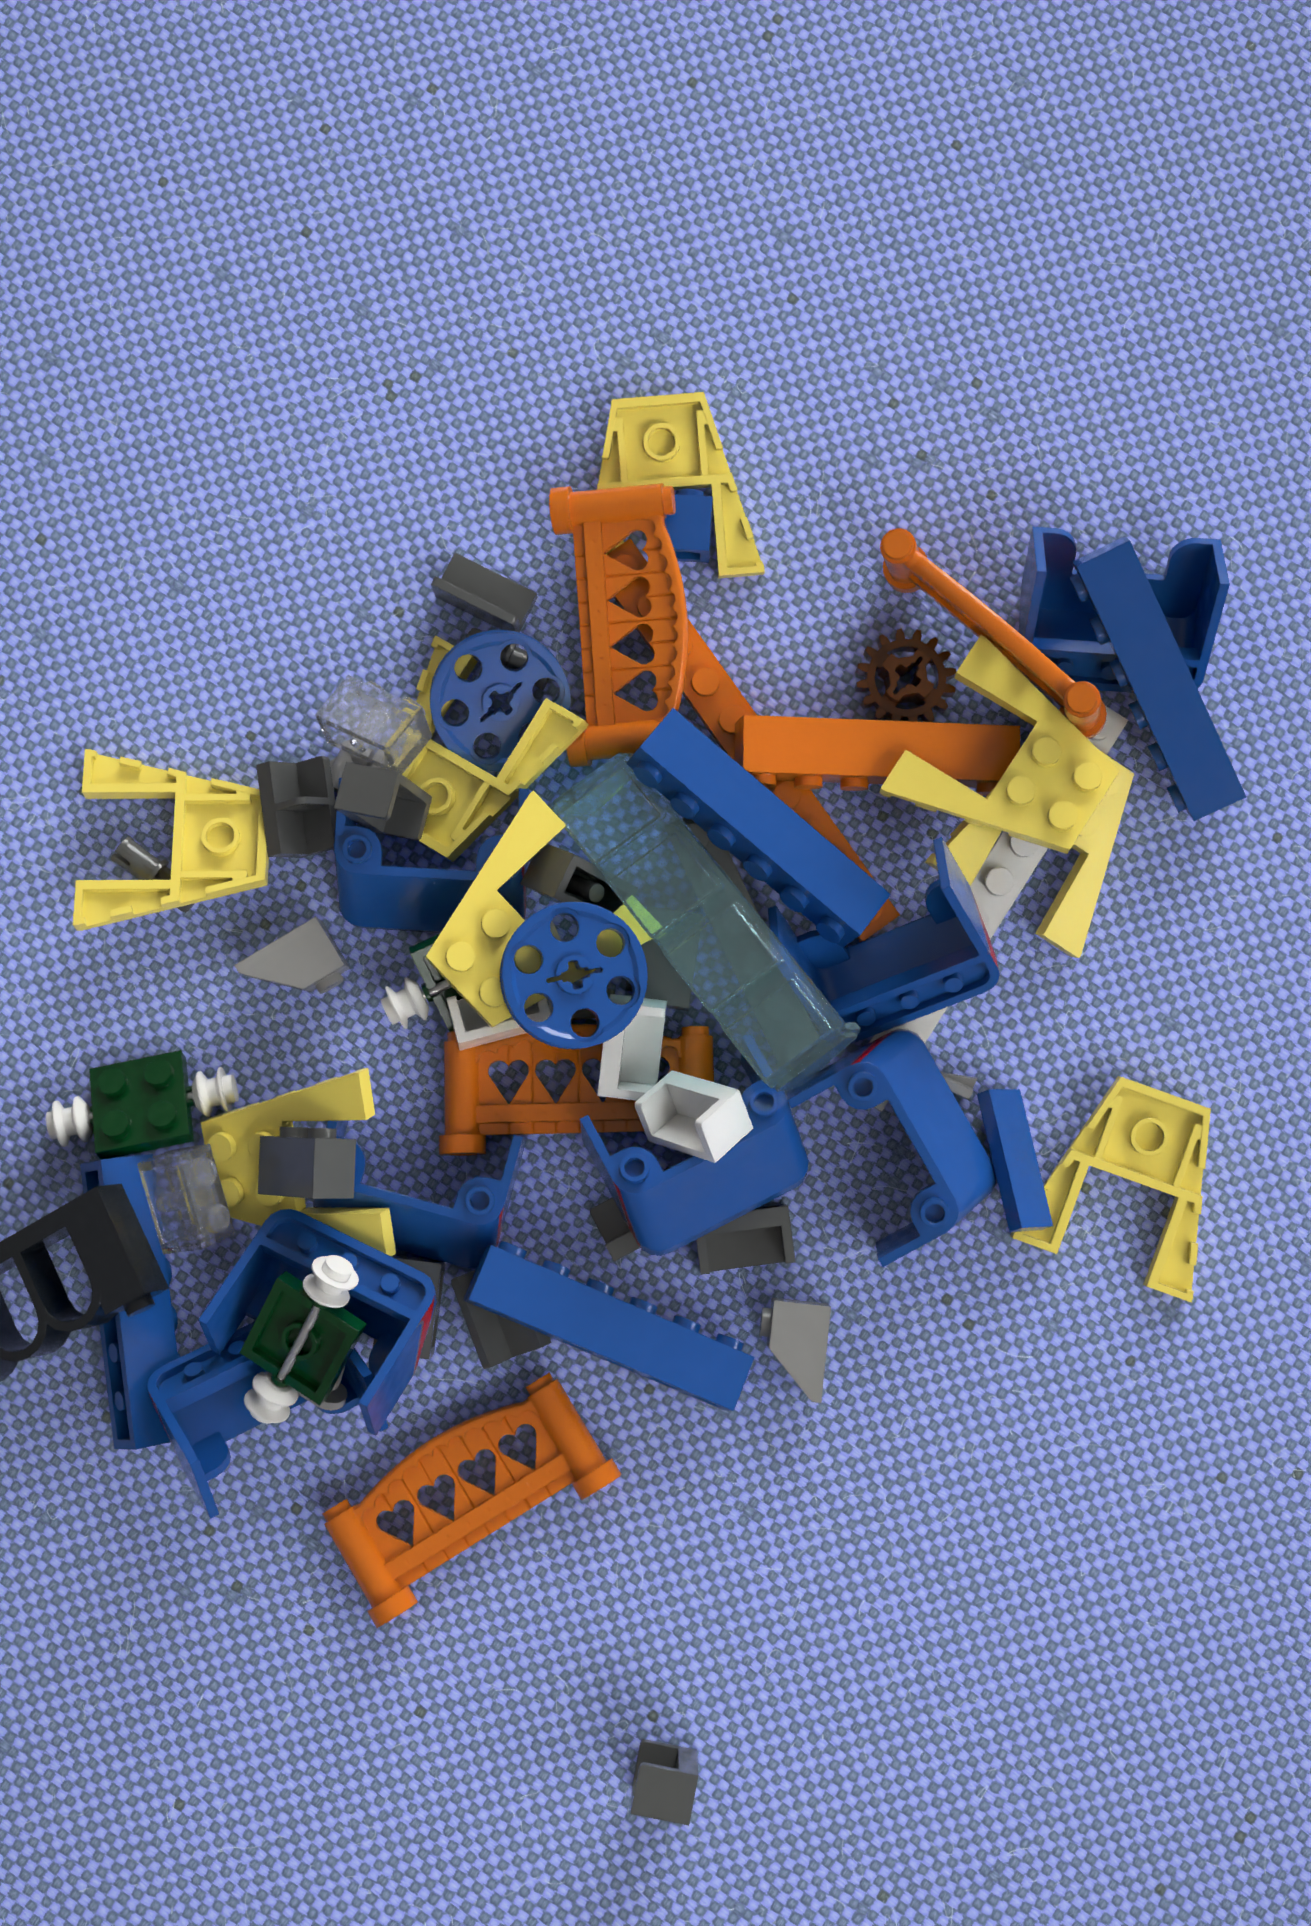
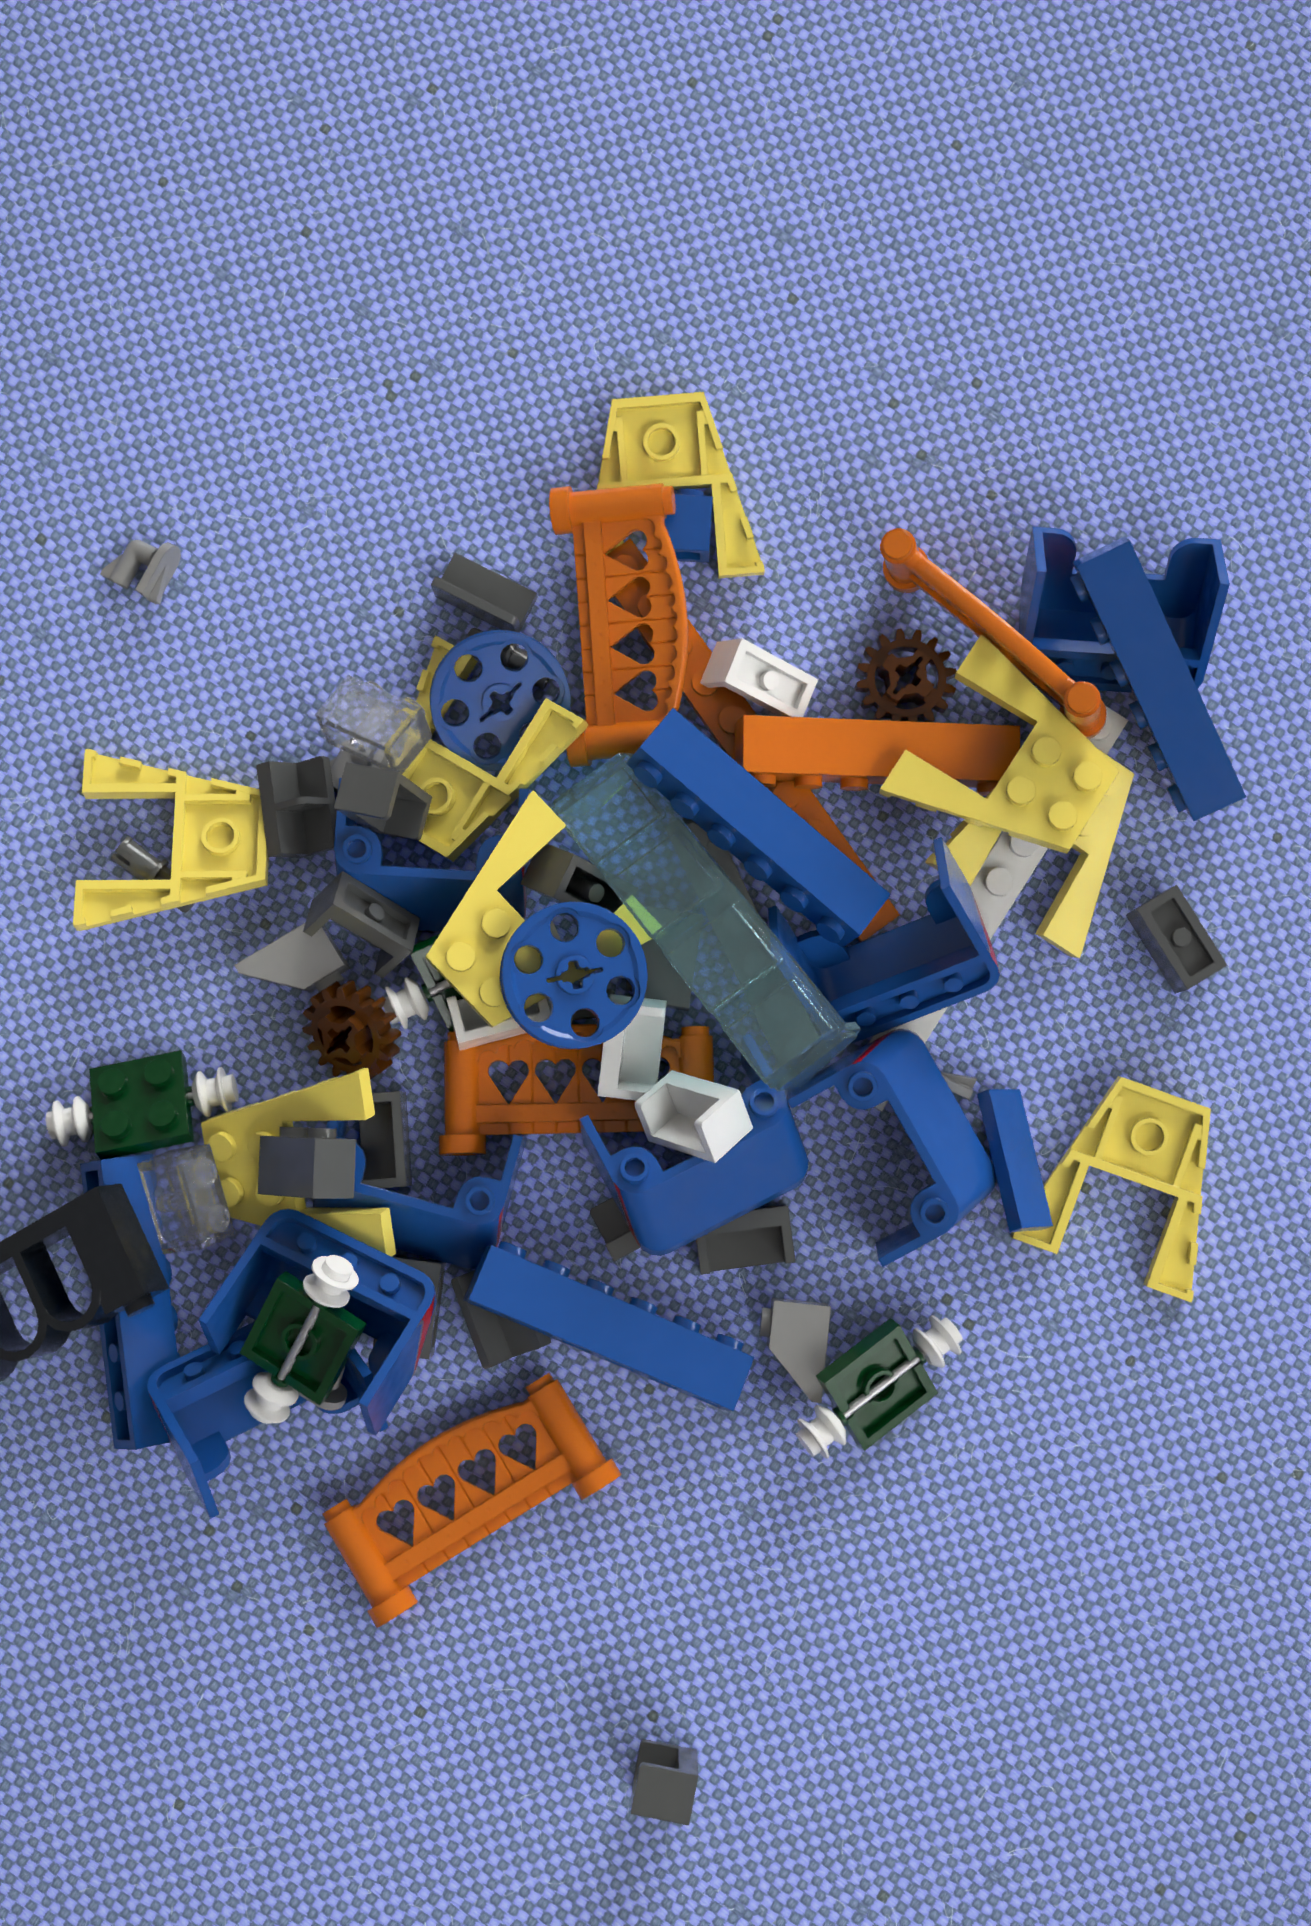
none -> light grey piece [100,540,181,605]
none -> reddish brown gear [302,980,401,1080]
none -> dark grey panel [303,871,420,979]
none -> dark grey panel [359,1091,412,1188]
none -> white panel [700,638,818,717]
none -> dark green plate [796,1315,963,1459]
none -> dark grey panel [1126,885,1227,994]

